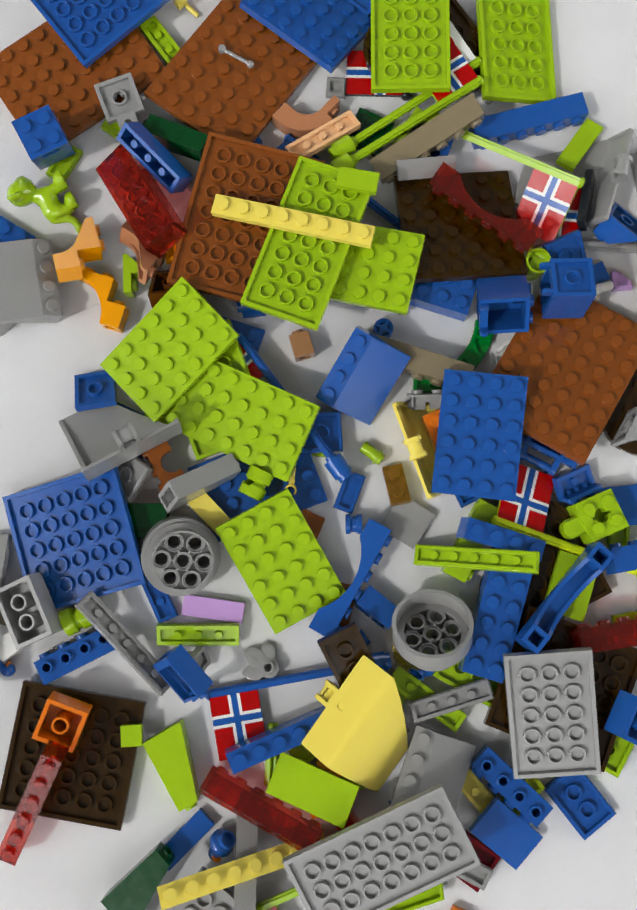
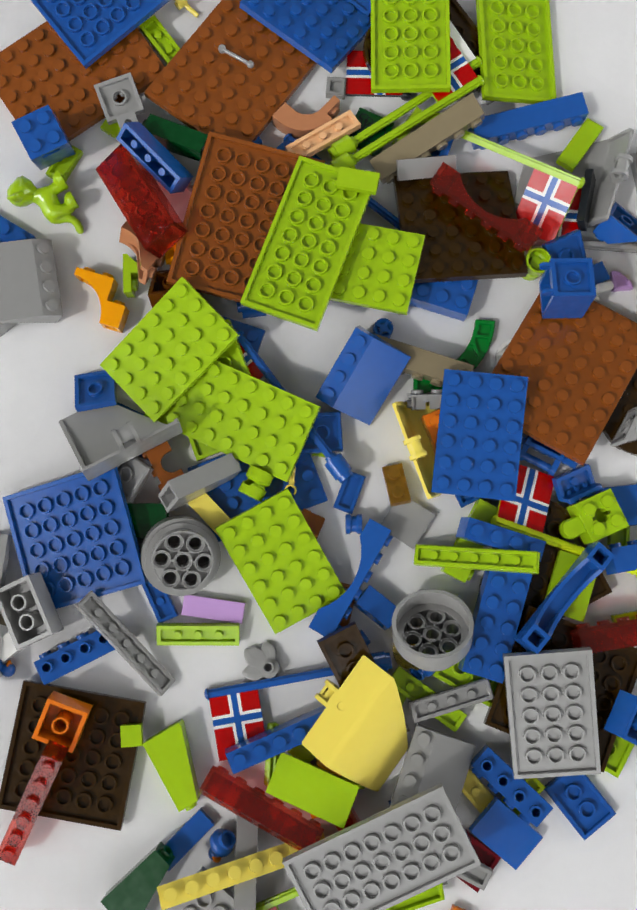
light orange arch [52,217,105,283] -> none
lime wheel [58,604,93,636] -> none
blue window [152,644,214,703] -> none
light grey tile [188,645,212,671] -> none
light yellow plate [211,194,376,249] -> none
medium nougat brick [289,329,315,362] -> none
lime pin [359,441,385,465] -> none
blue container [476,275,534,337] -> none

